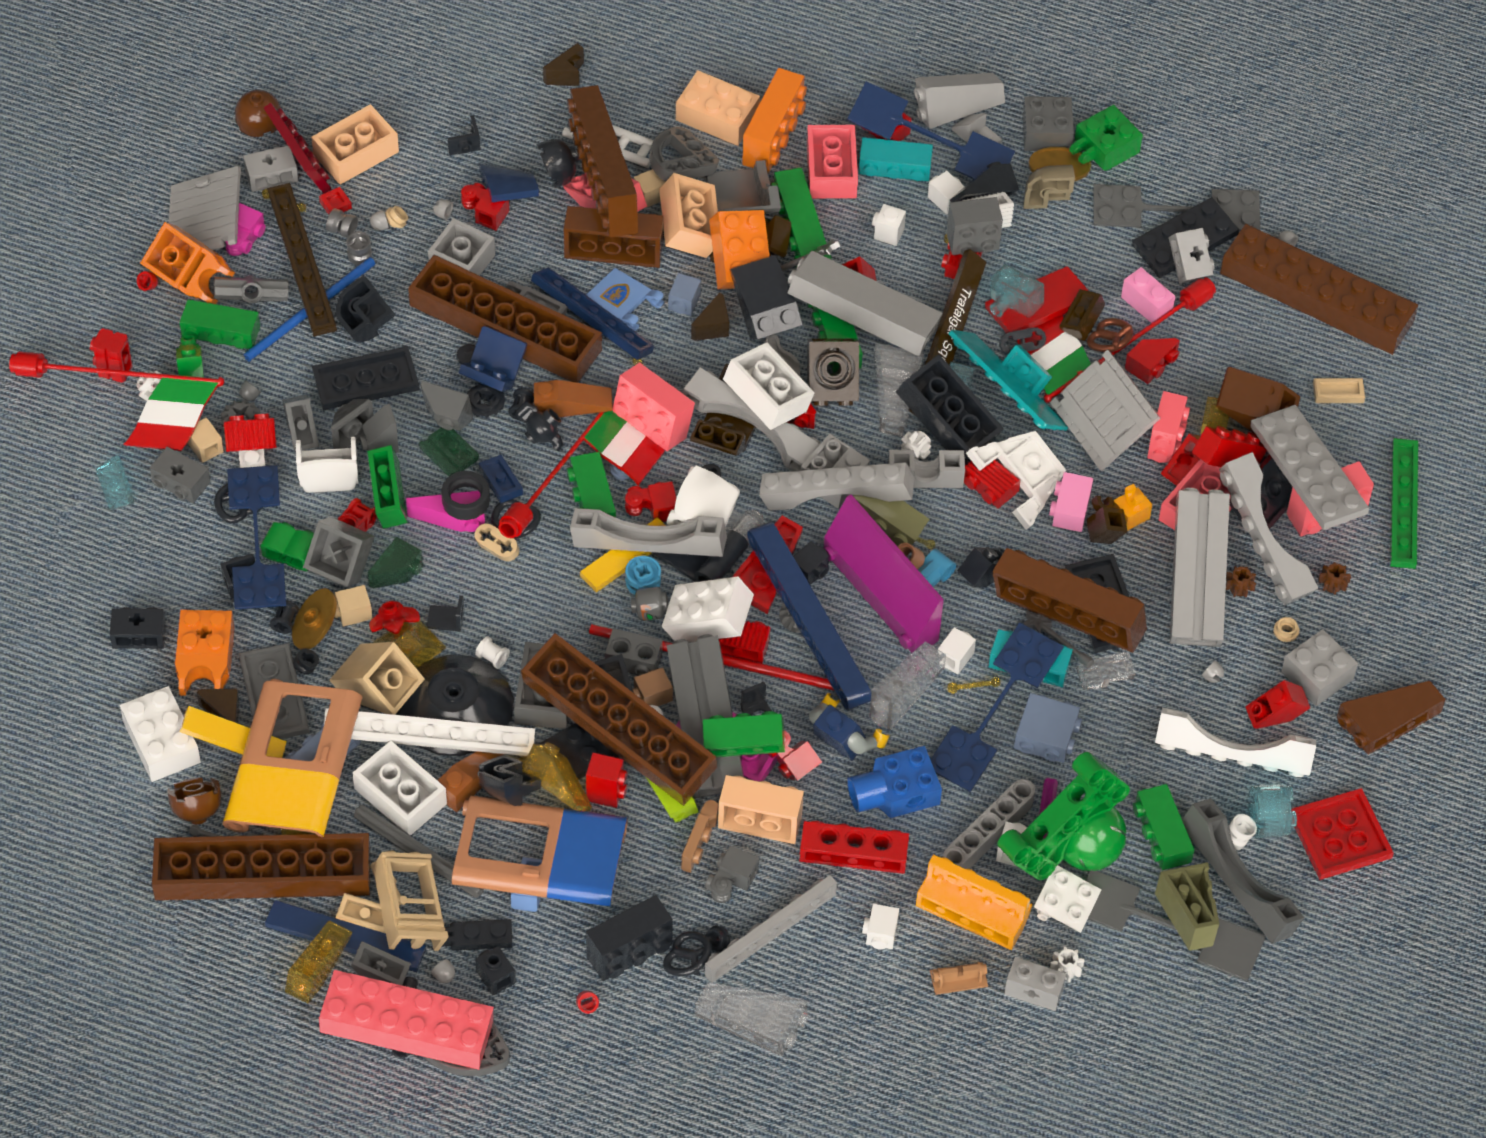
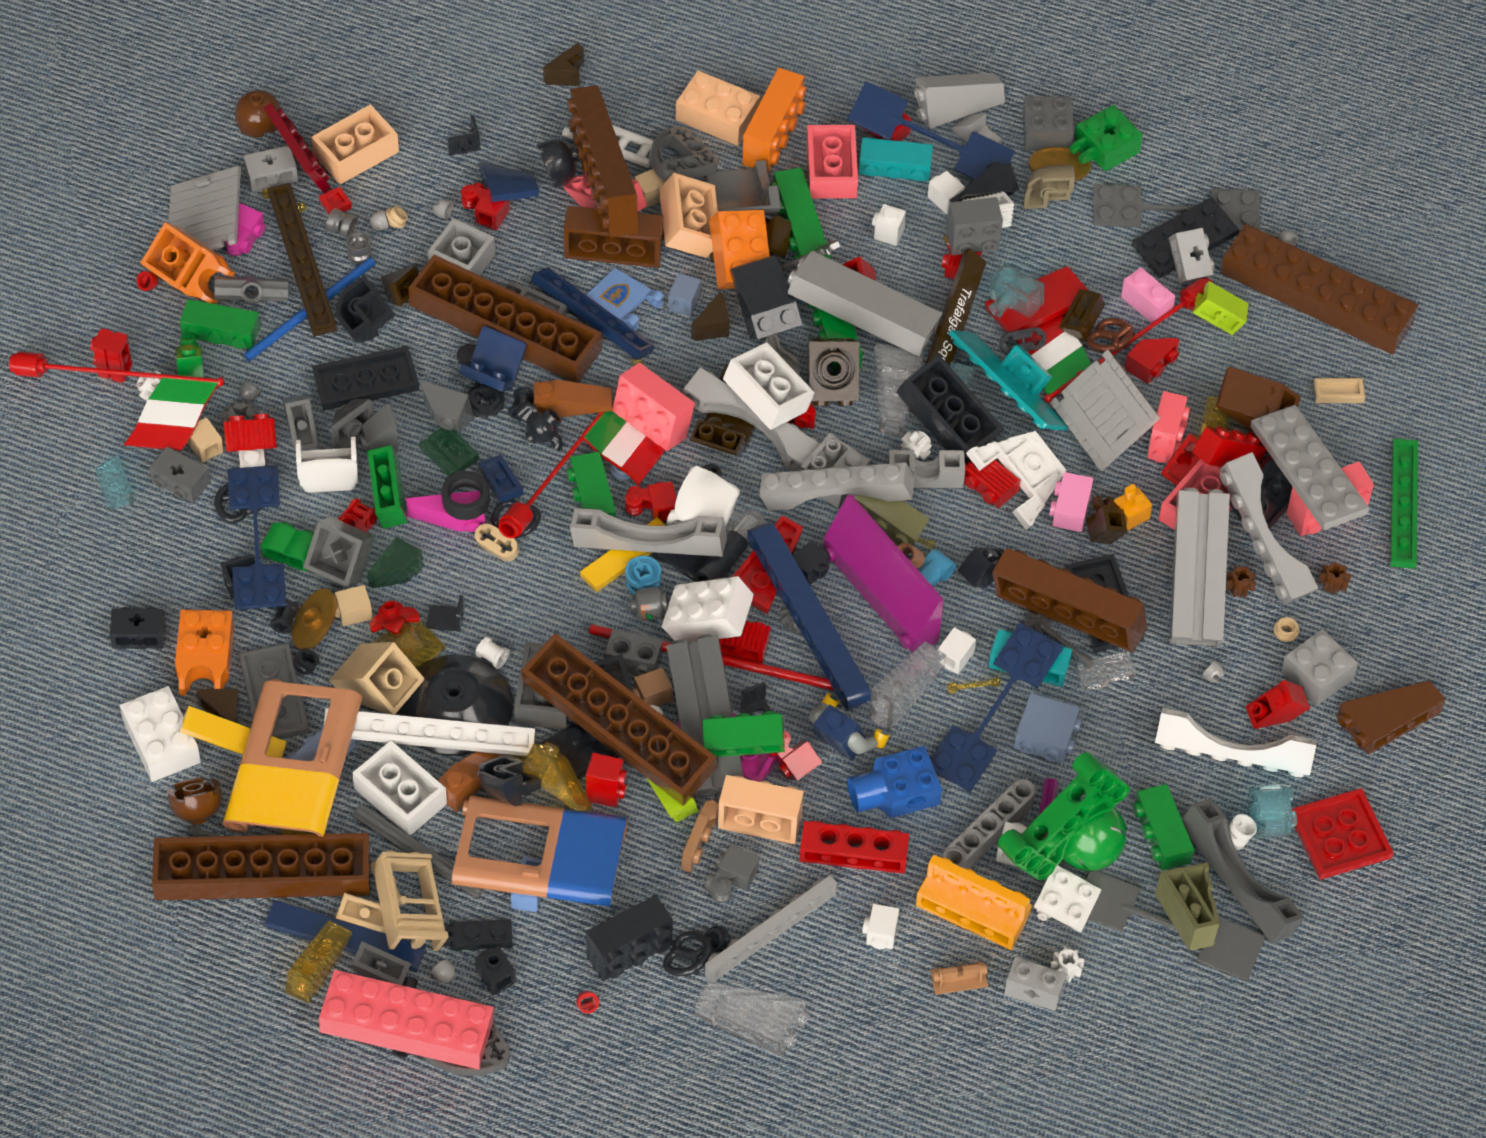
none -> dark brown slope [381,265,419,306]
none -> lime hinge [1193,281,1249,335]

